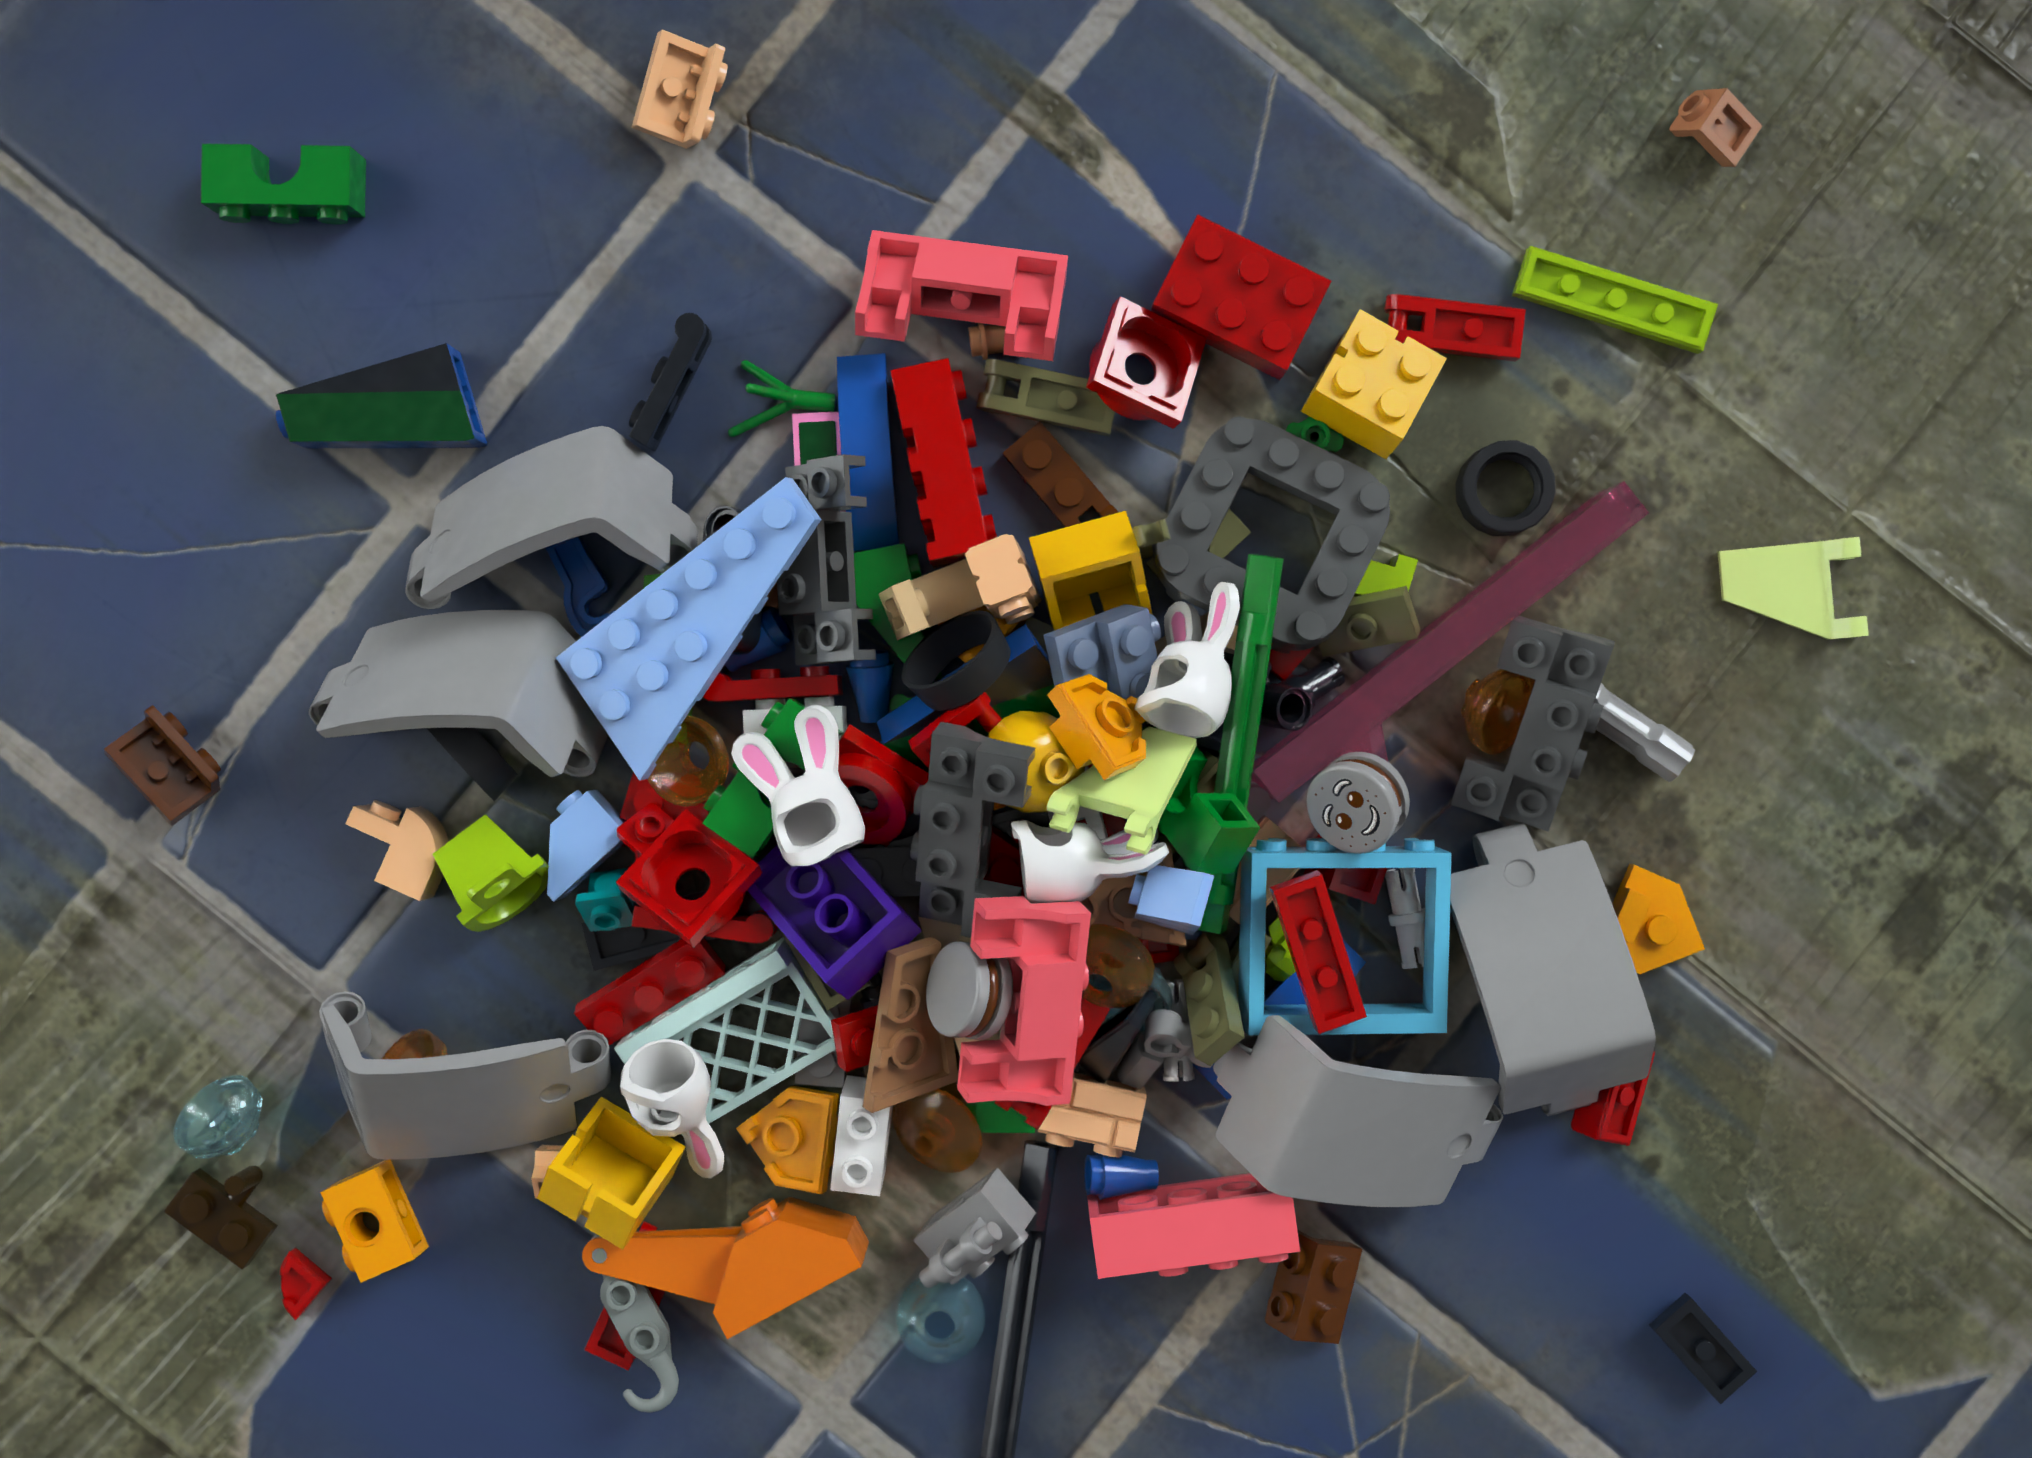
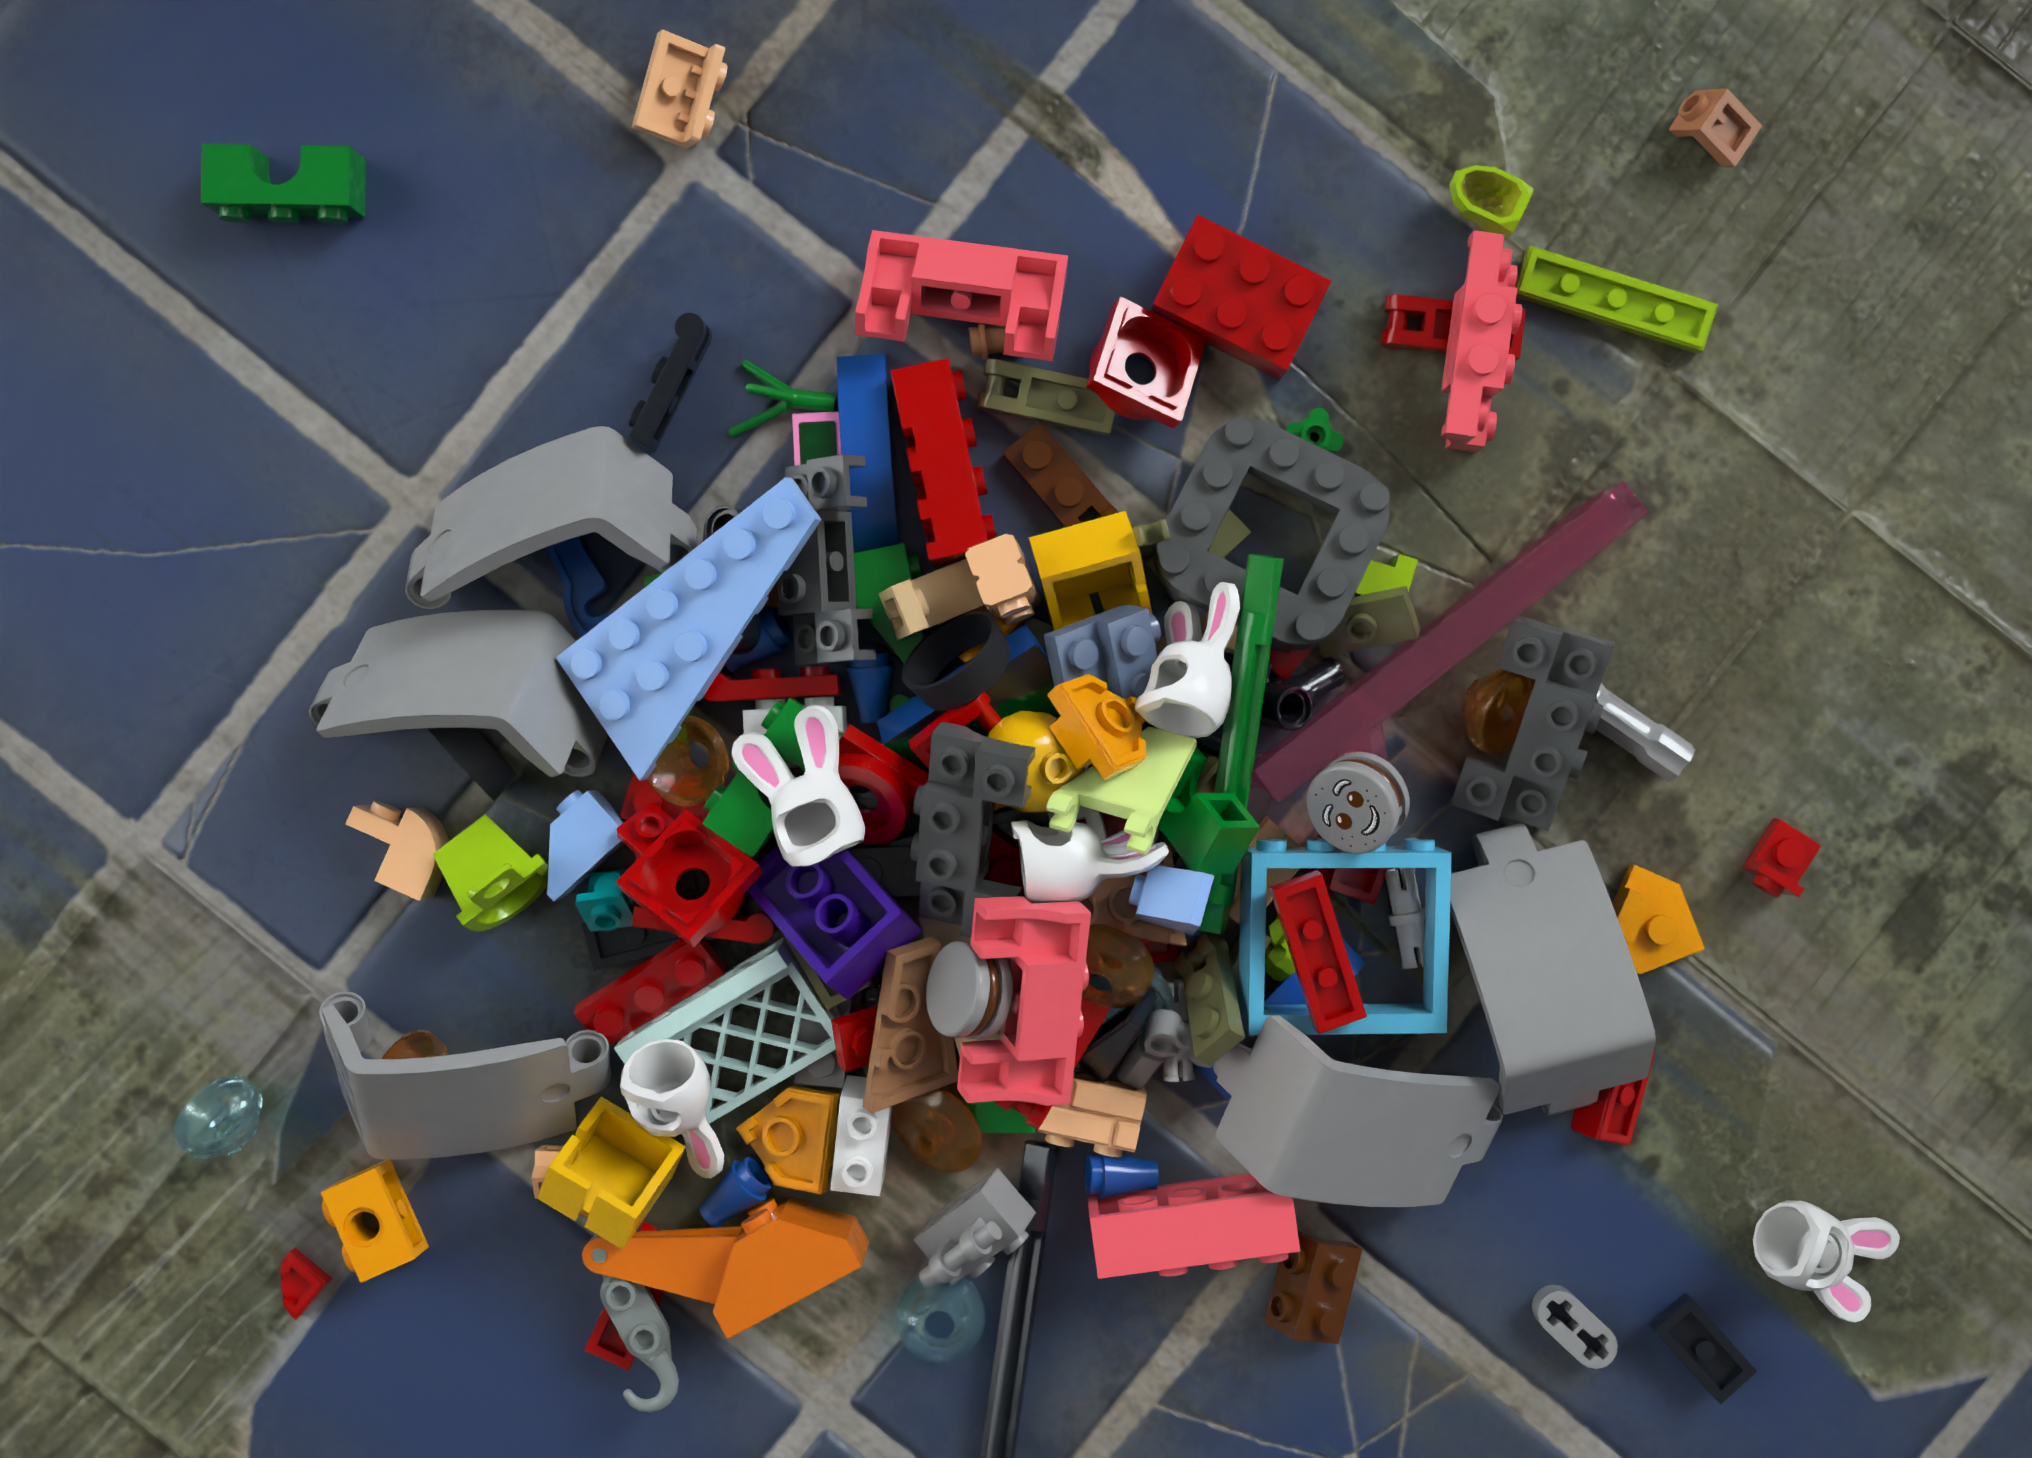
reddish brown bracket [104,705,221,826] -> none
dark brown plate [164,1166,278,1269] -> none
slope [276,343,488,449] -> none
yellow piece [1301,309,1447,459] -> none
black tyre [1455,440,1556,536] -> none
yellowish green flag [1717,537,1869,640] -> none
none -> blue cone [699,1157,772,1227]
none -> coral bracket [1441,230,1522,453]
none -> rock [1449,165,1534,240]
none -> light grey beam [1532,1284,1618,1369]
none -> red bracket [1742,818,1821,899]
none -> white piece [1753,1200,1900,1323]

